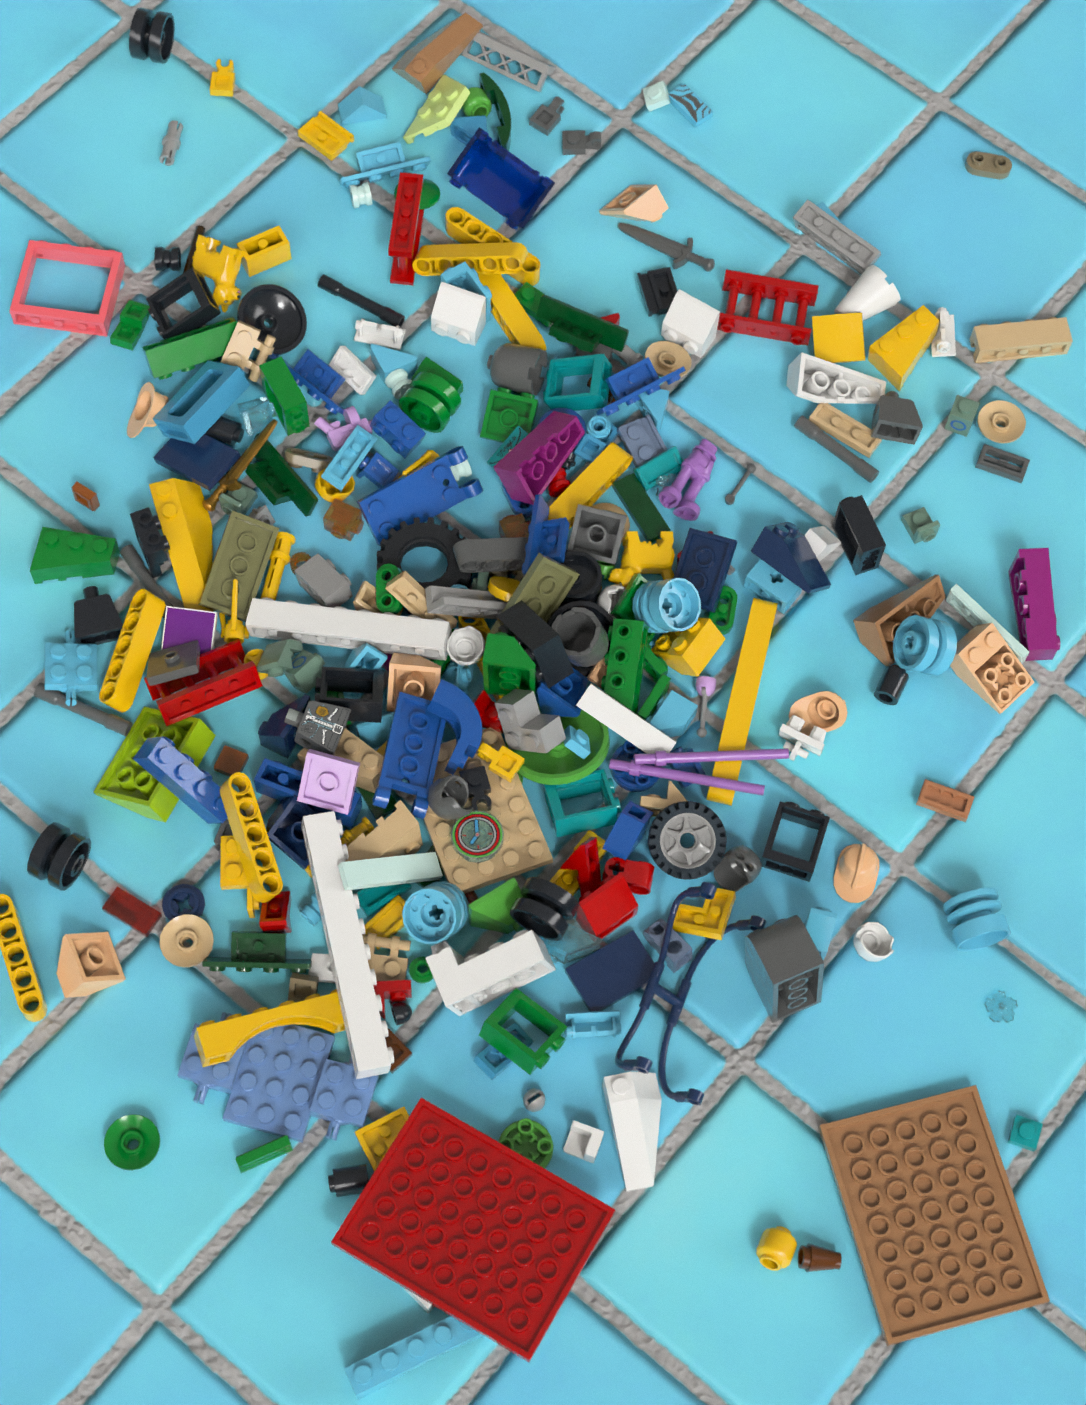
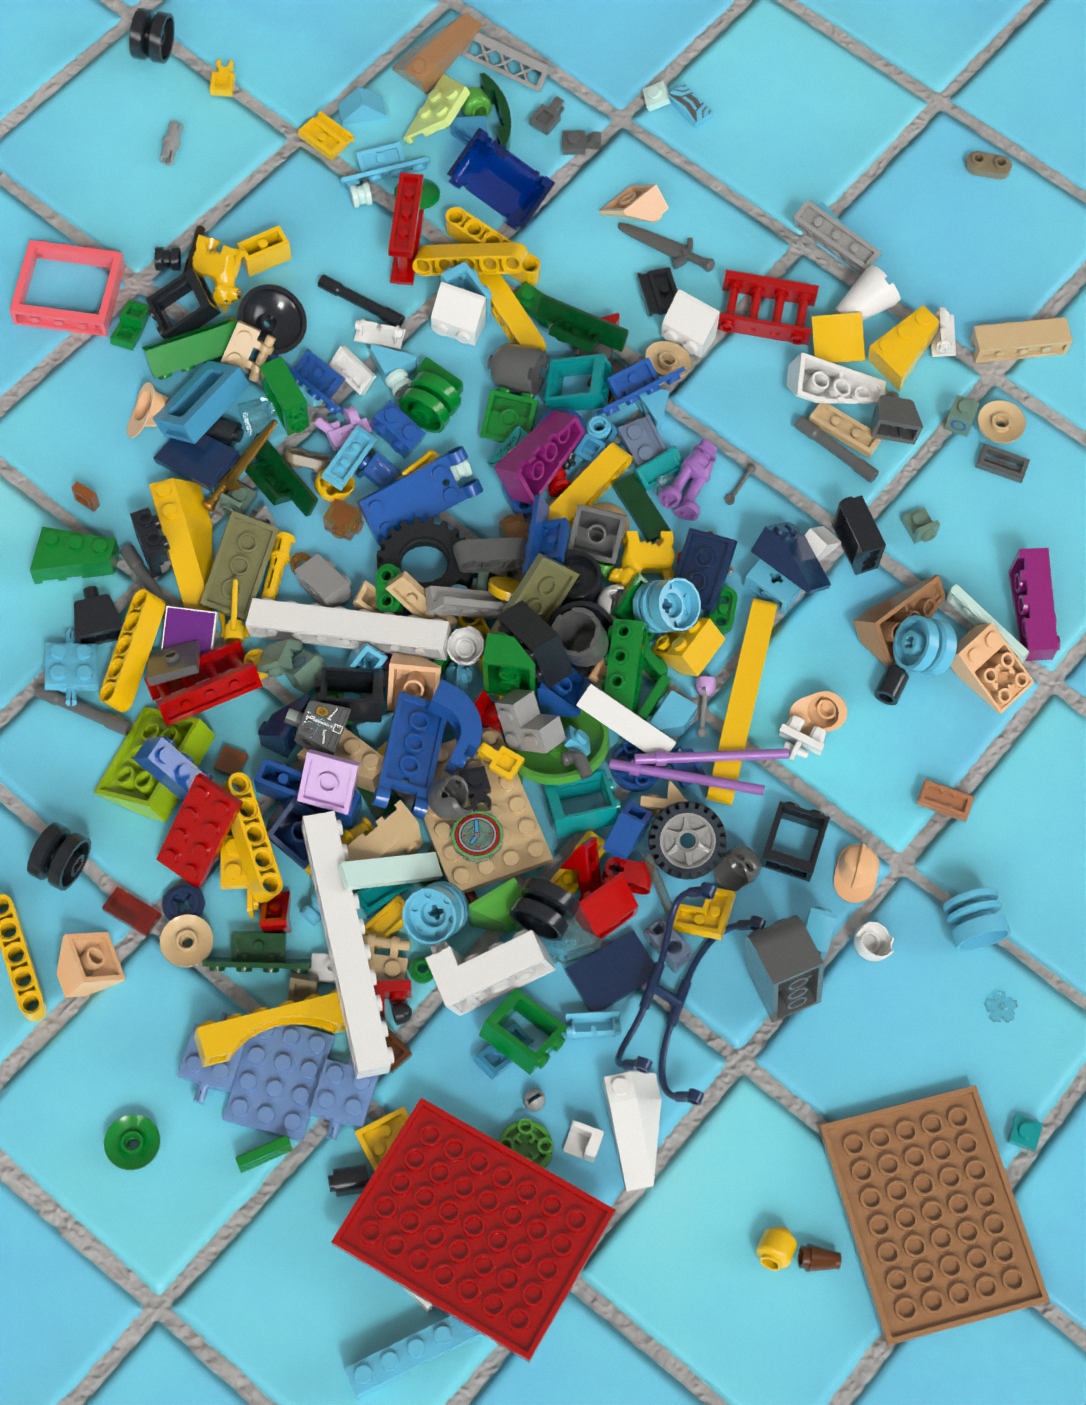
none -> red plate [156,773,243,888]
none -> dark grey arm [561,748,594,780]
none -> dark tan piece [642,848,672,918]

